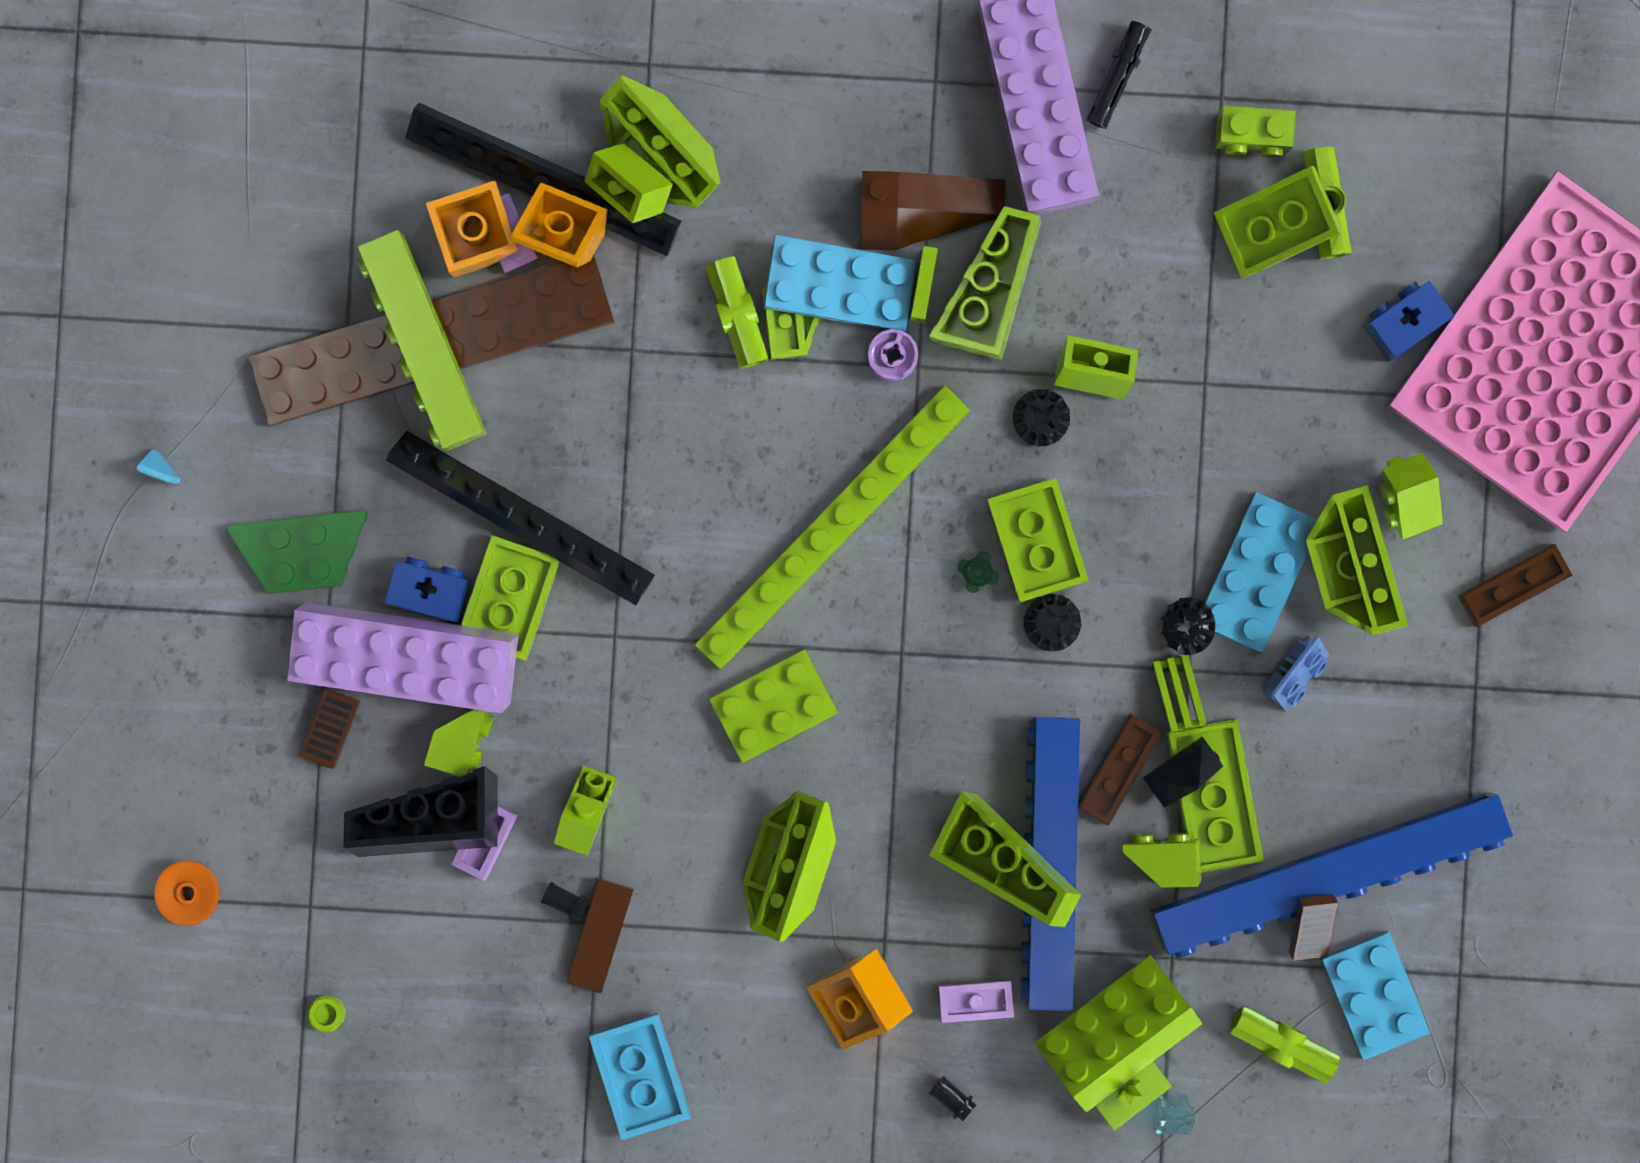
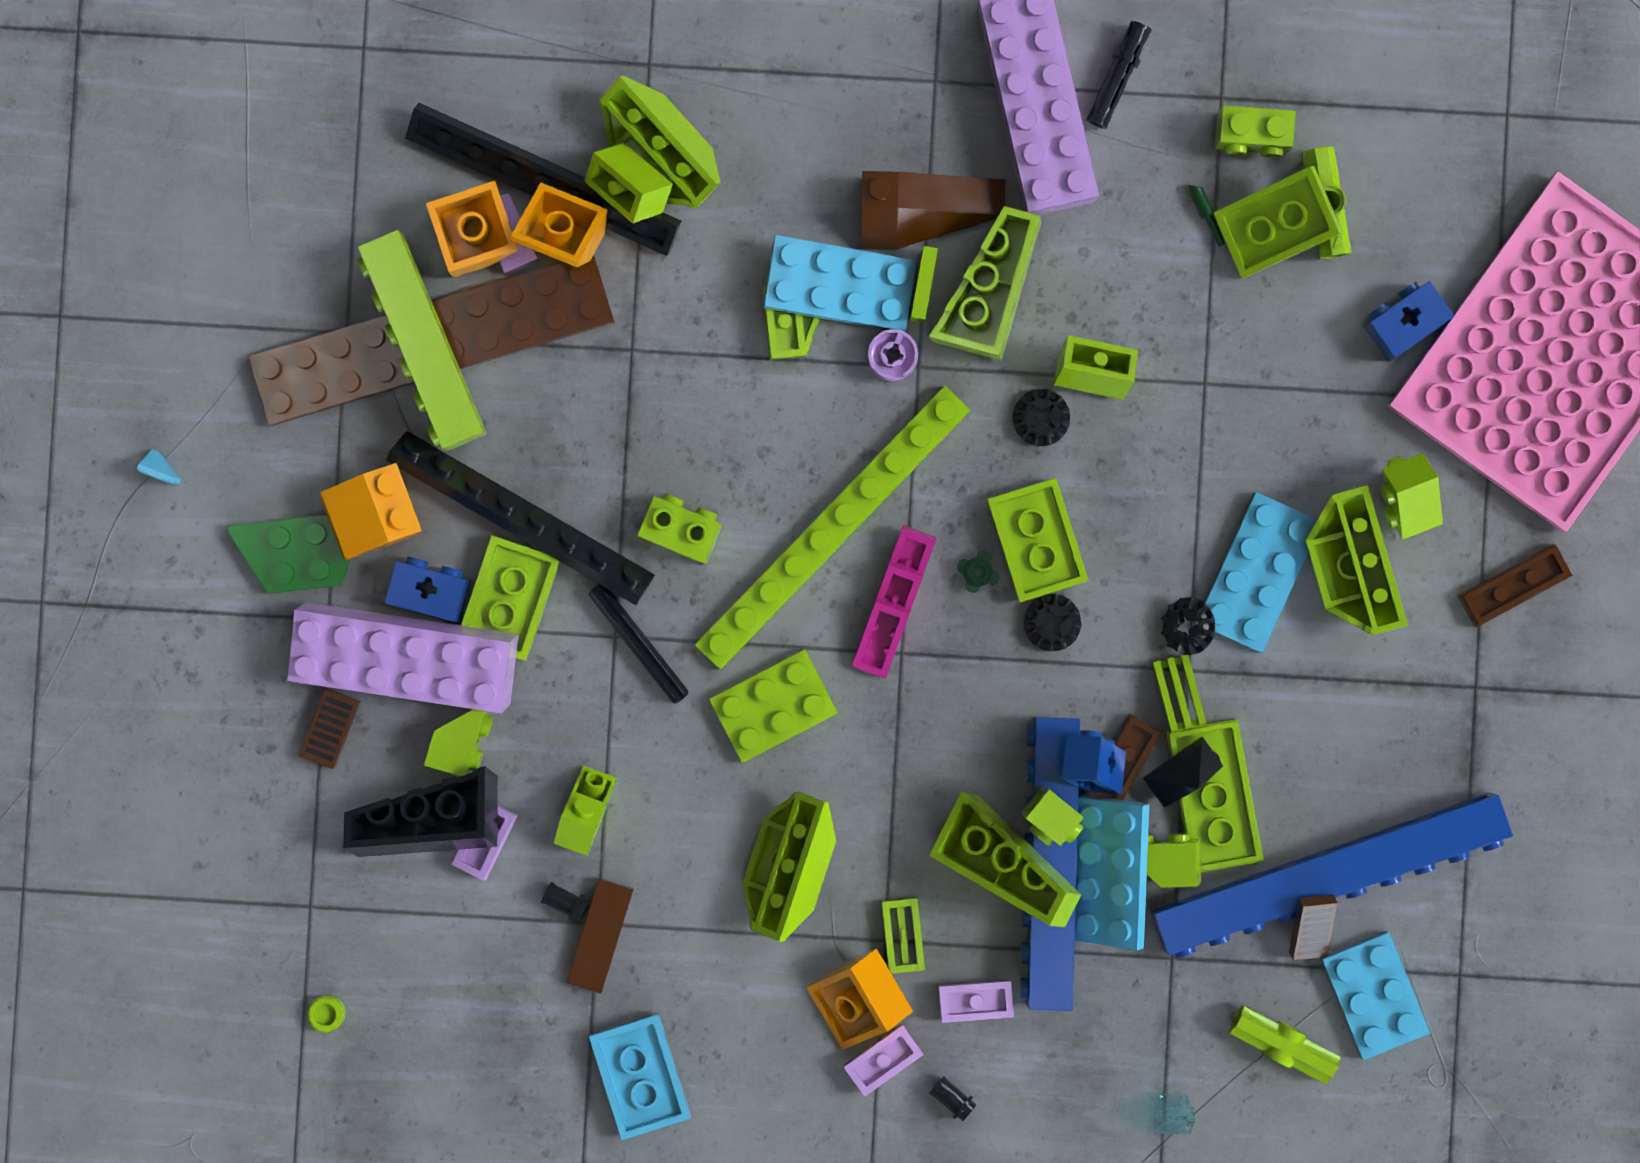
orange piece [154,861,219,926] -> none
lime piece [706,256,769,370] -> none
lime brick [1034,955,1203,1112] -> none
lime brick [1096,1062,1172,1131] -> none
medium blue hinge [1263,636,1330,711] -> none
none -> light orange slope [319,463,422,561]
none -> black axle [588,584,689,704]
none -> lime brick [637,493,722,564]
none -> lavender plate [843,1023,924,1097]
none -> dark pink slope [852,525,937,679]
none -> lime tile [881,897,925,974]
none -> lime brick [1021,785,1084,847]
none -> blue brick [1062,730,1126,795]
none -> medium azure plate [1075,795,1149,951]
none -> dark green piece [1189,184,1225,247]

